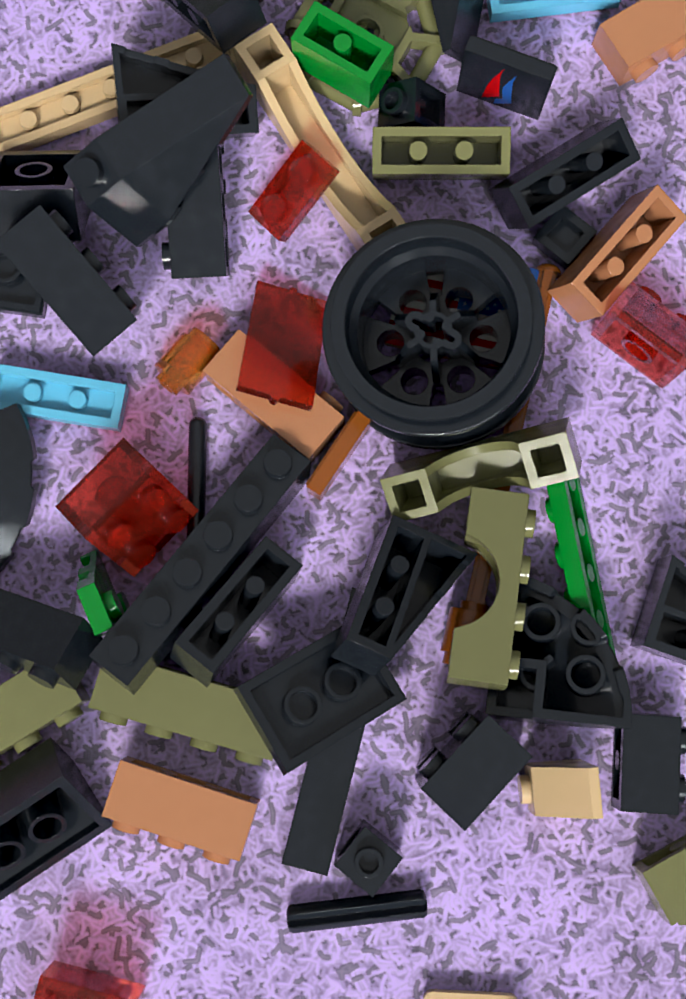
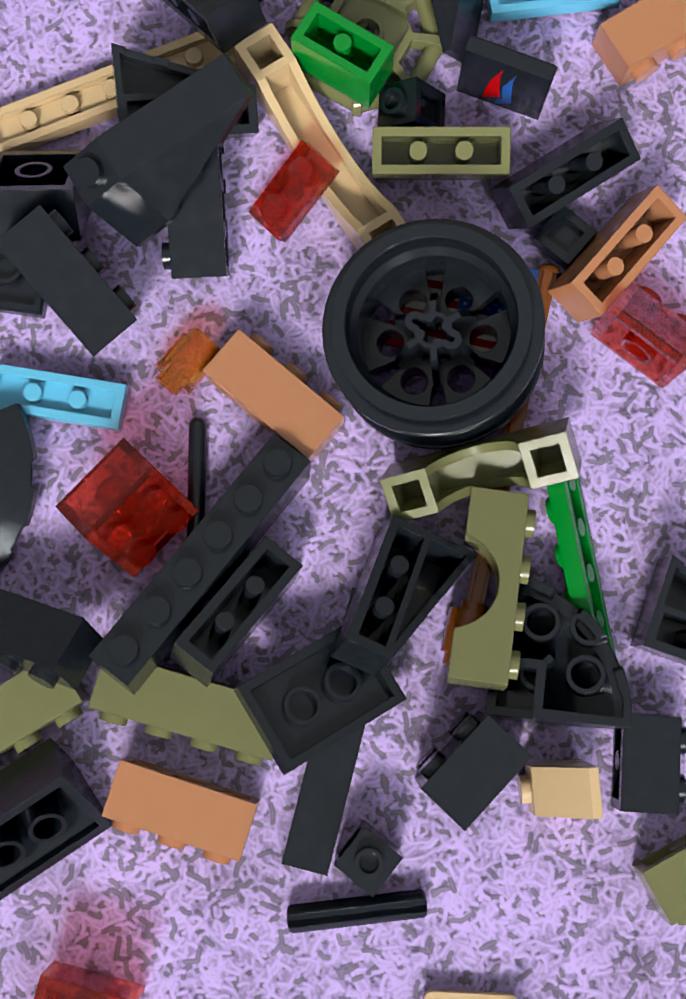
green wing [76,549,130,637] -> none
clear red piece [236,280,326,411] -> none
dark orange tile [306,411,372,501] -> none

